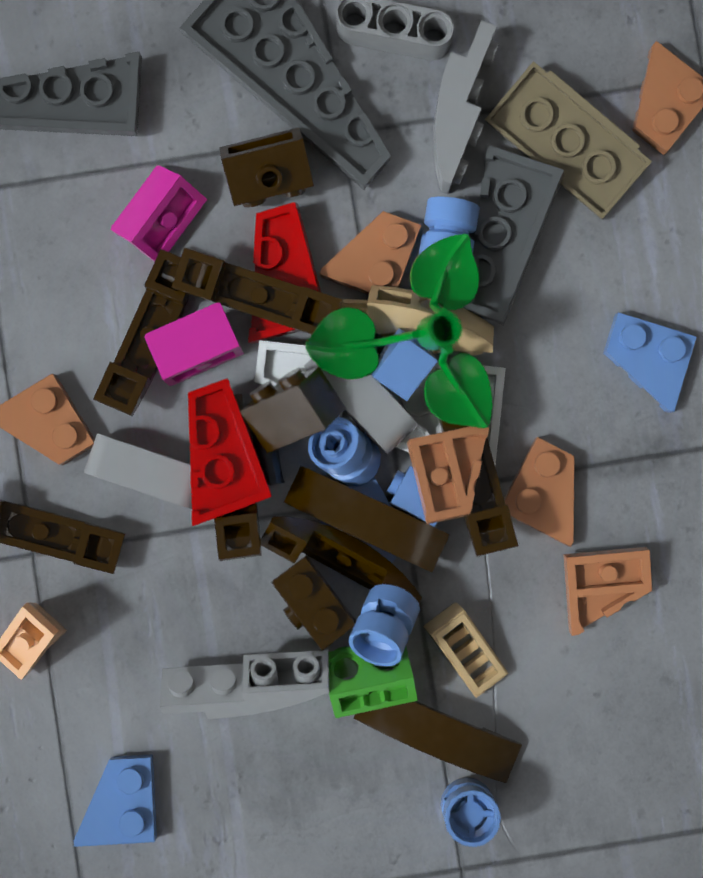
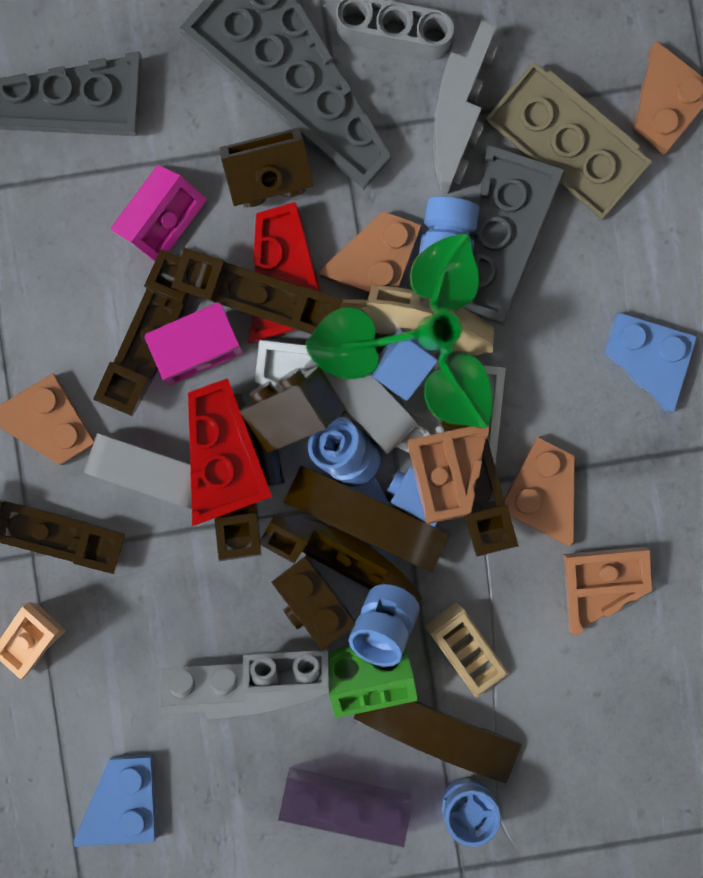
none -> clear purple brick [278,767,413,848]

